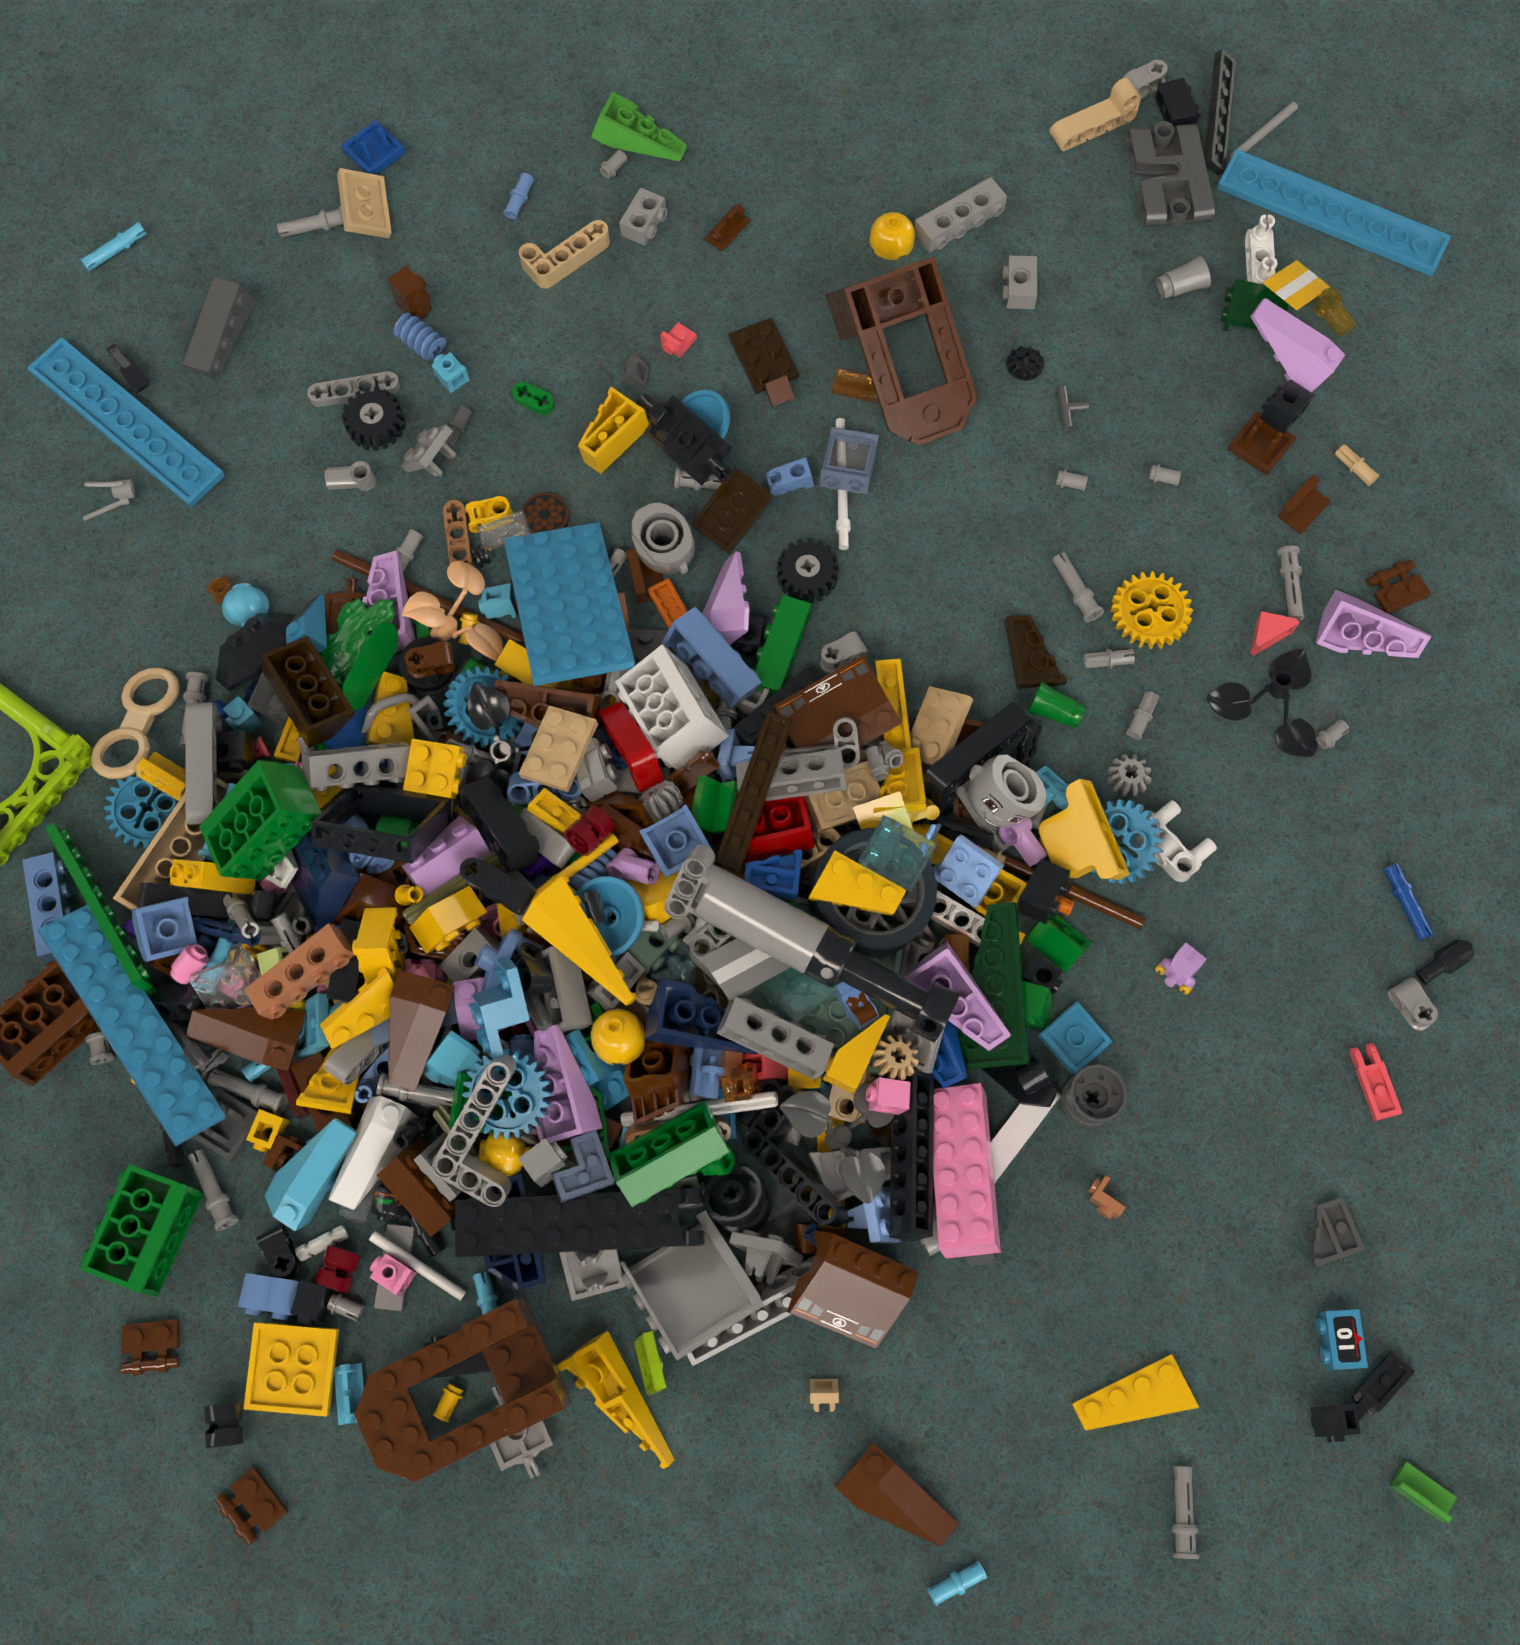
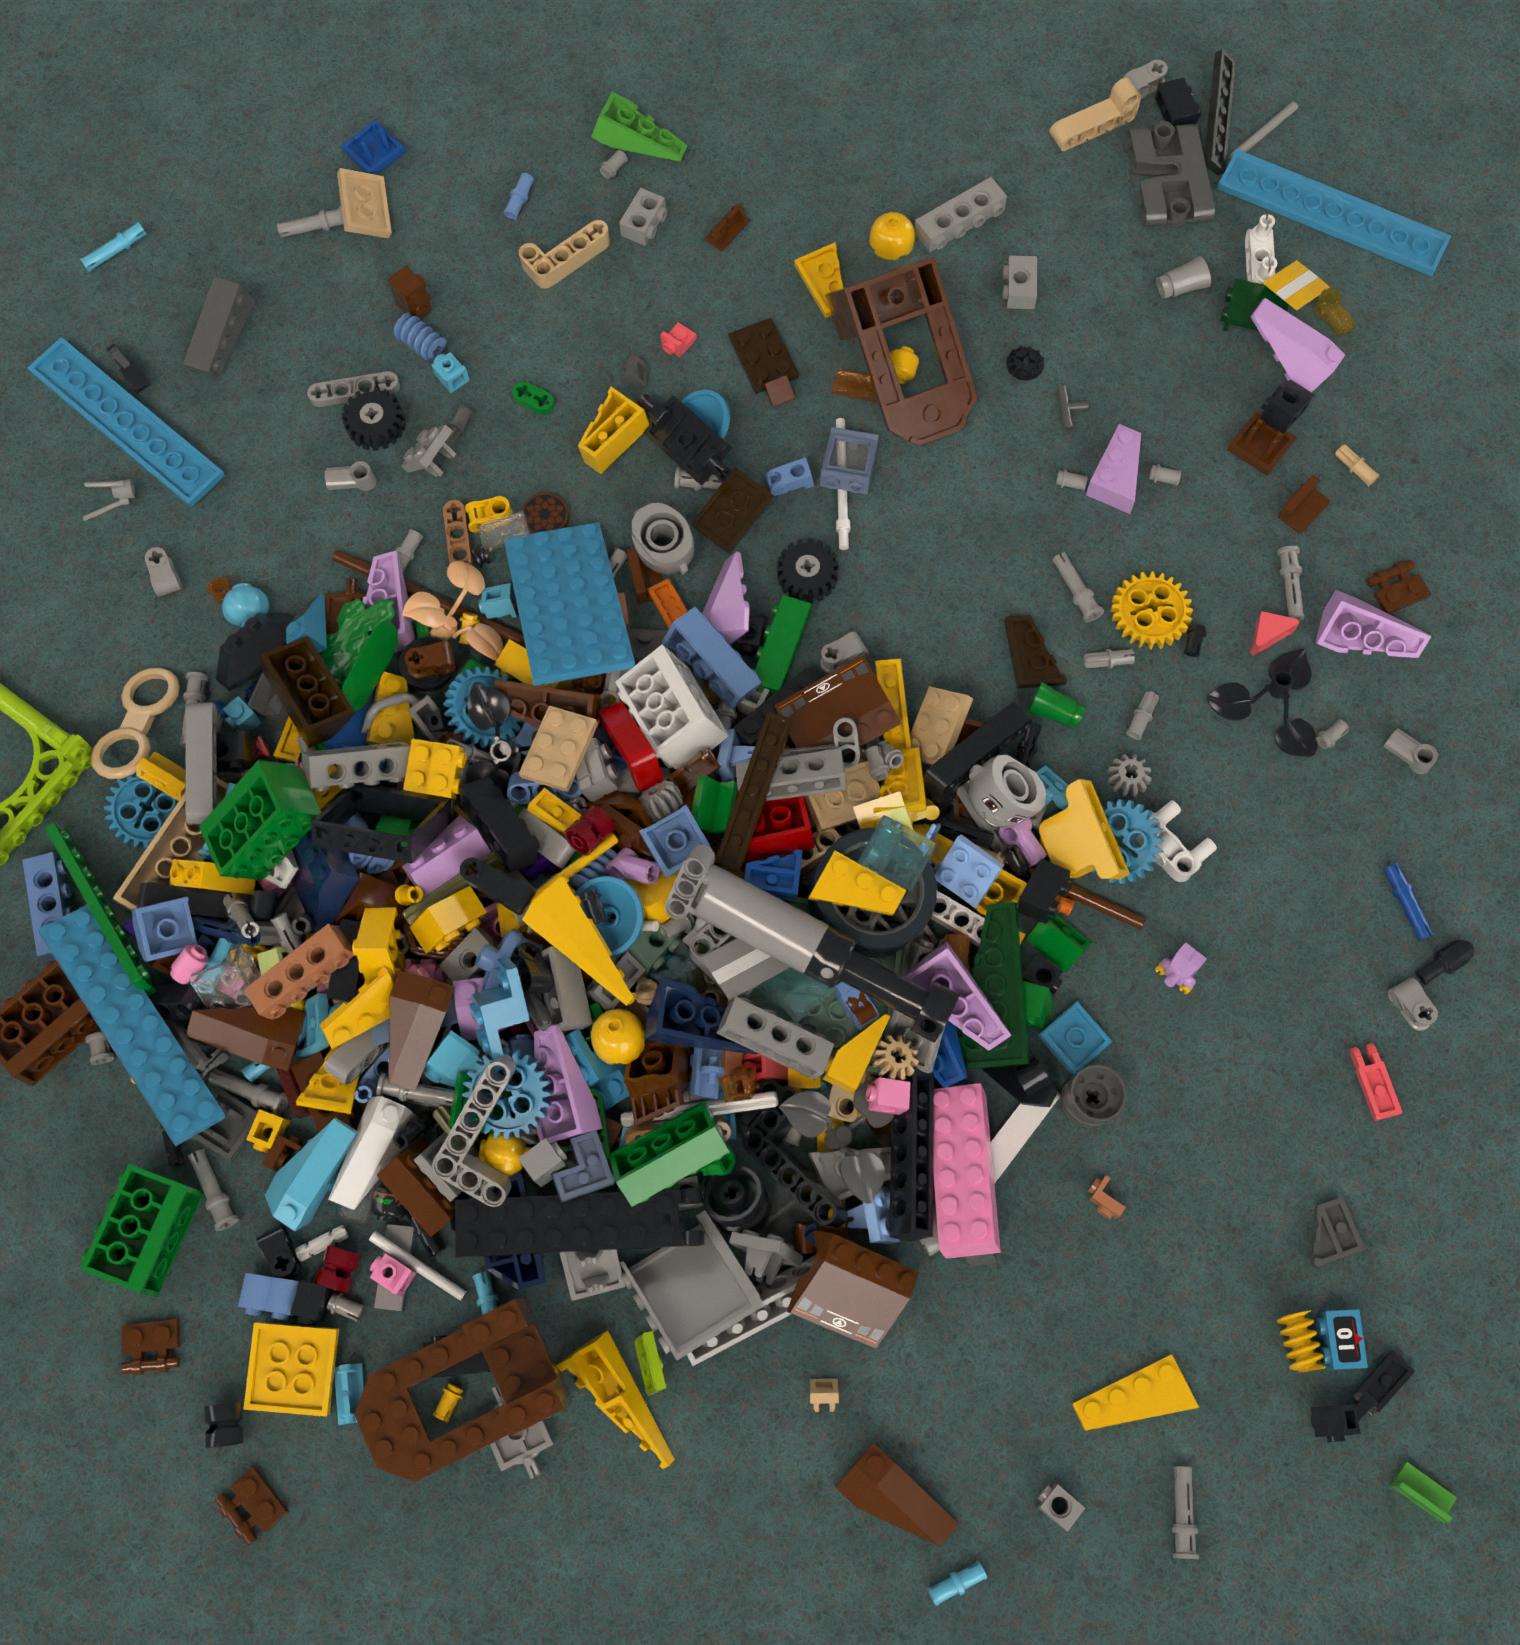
none -> light grey piece [145,547,183,597]
none -> yellow wing [794,242,843,319]
none -> yellow head [890,346,919,384]
none -> black axle [1002,845,1031,883]
none -> light grey brick [1037,1484,1085,1532]
none -> lavender wedge [1086,424,1141,514]
none -> black pin [1183,624,1207,657]
none -> yellow piece [1277,1310,1327,1373]
none -> light grey piece [1383,728,1438,774]

